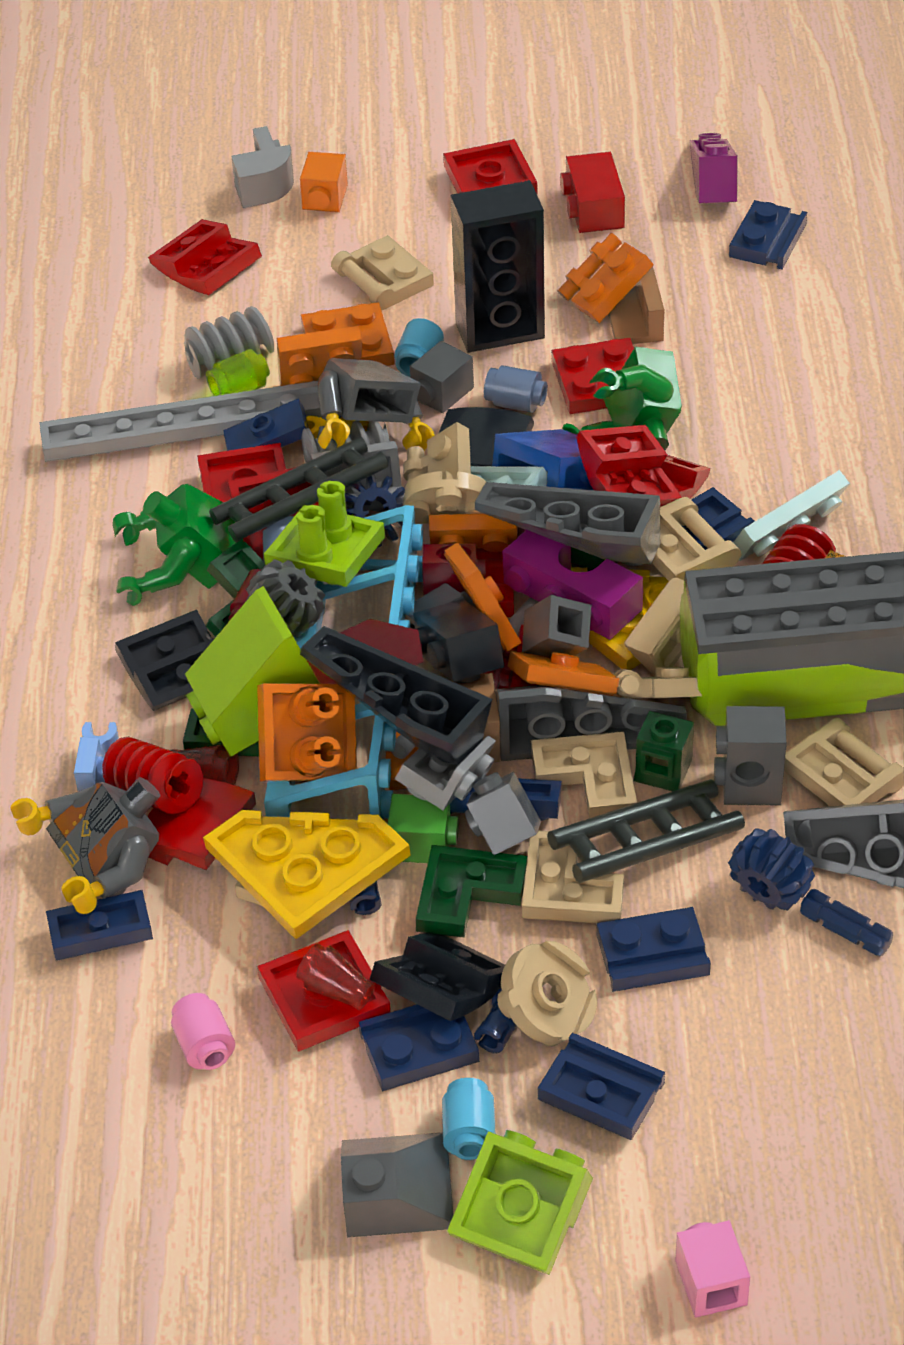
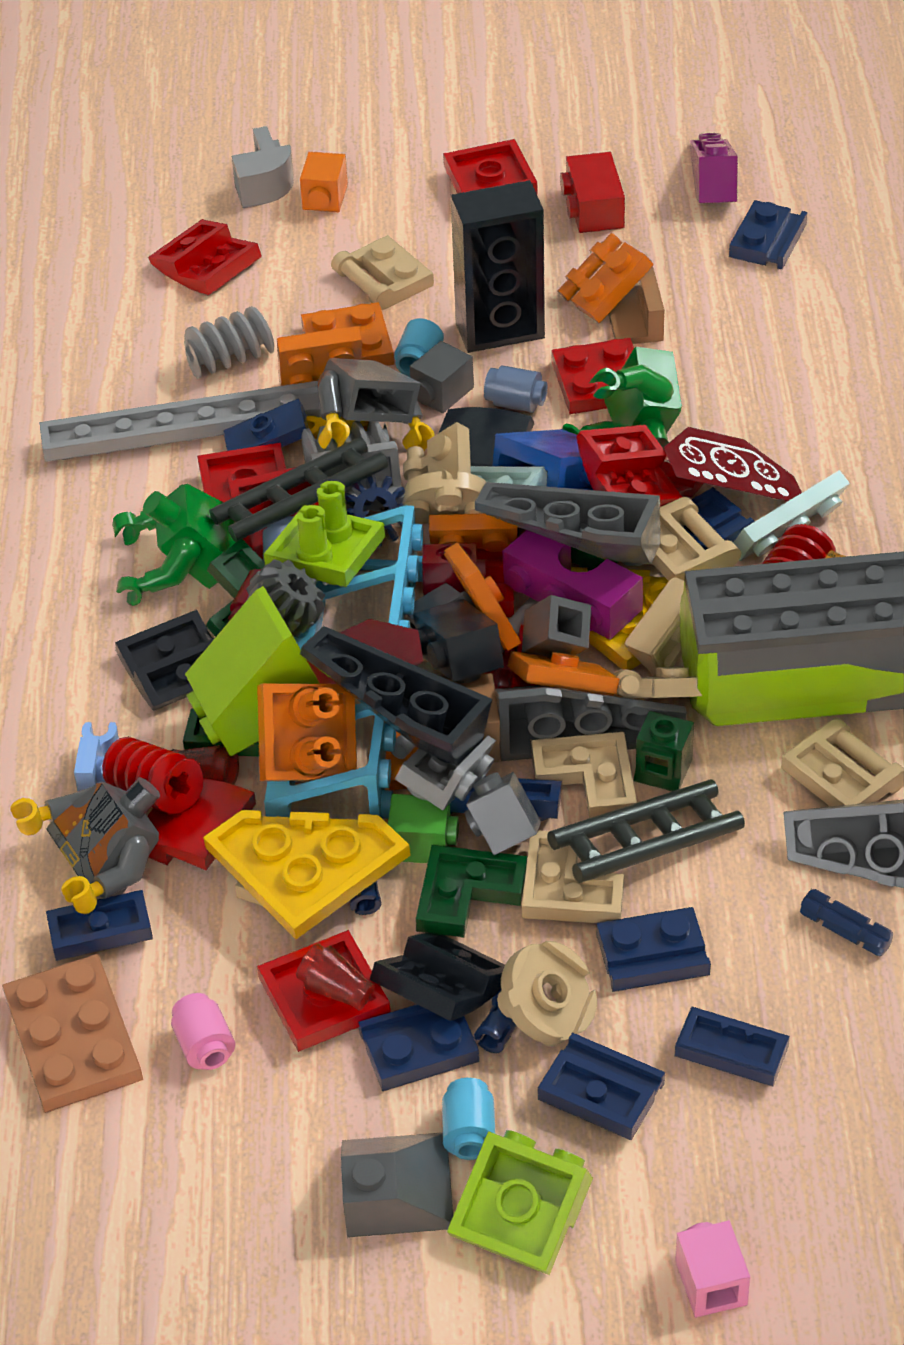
clear neon green brick [206,349,270,396] -> none
dark grey brick [714,706,787,805] -> none
dark blue gear [728,828,815,911] -> none
none -> nougat plate [2,954,143,1113]
none -> dark red sticker [663,427,802,501]
none -> dark blue plate [674,1006,790,1087]

